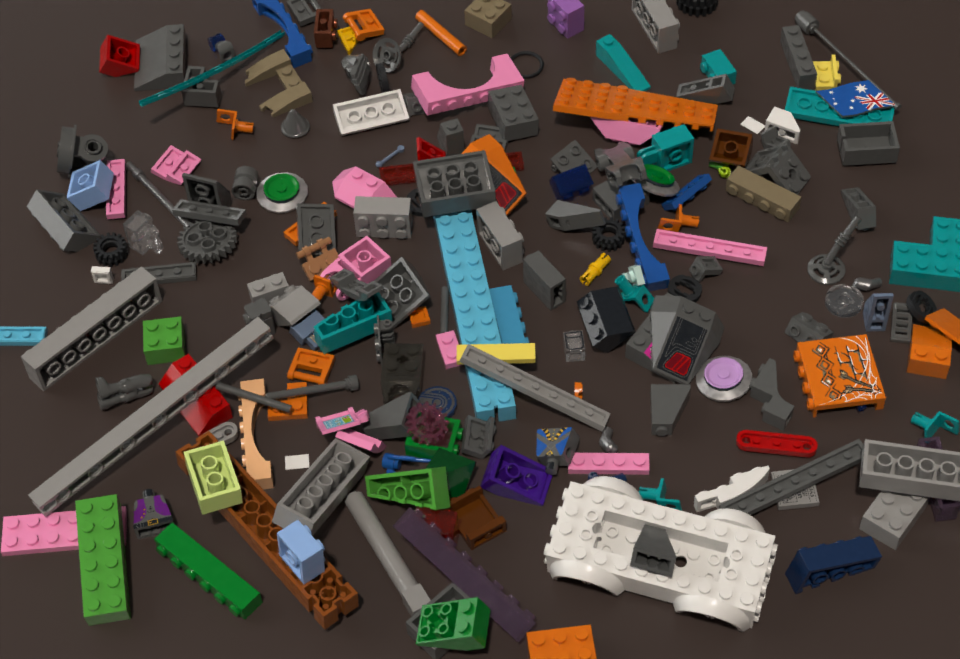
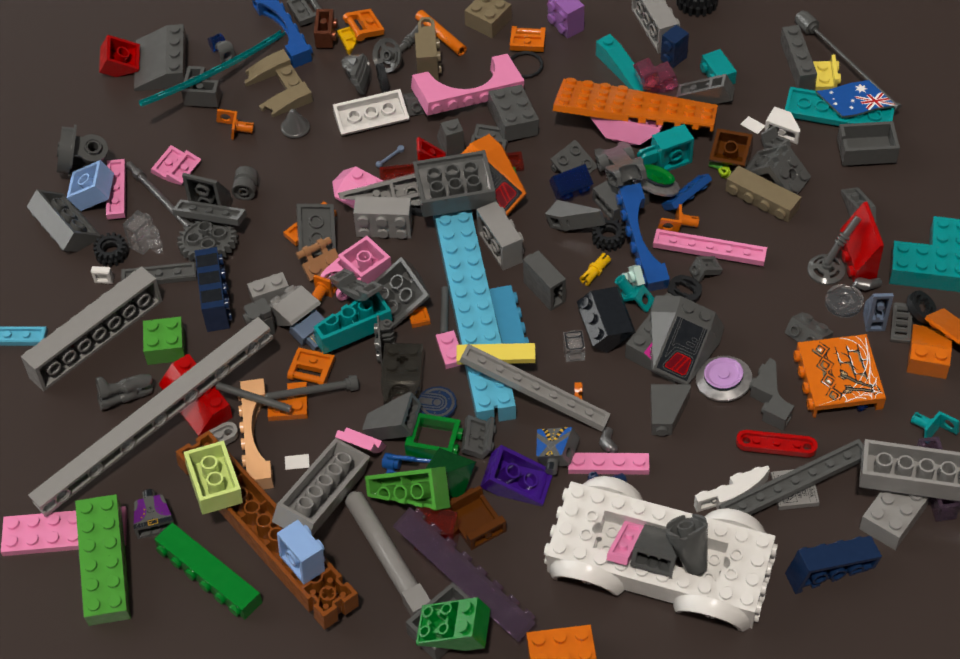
piece [256,172,308,213] -> none
bright pink piece [315,407,369,435] -> none
clear pink gear [405,401,450,446] -> none
teal bracket [639,478,682,511] -> none
none -> dark blue brick [195,247,232,332]
none -> light grey wedge [338,173,420,205]
none -> dark tan brick [415,17,442,81]
none -> orange plate [510,26,546,52]
none -> bright pink plate [606,521,644,565]
none -> clear pink brick [633,57,678,93]
none -> dark blue brick [661,25,689,68]
none -> dark grey cone [665,514,708,576]
none -> red slope [837,202,884,282]

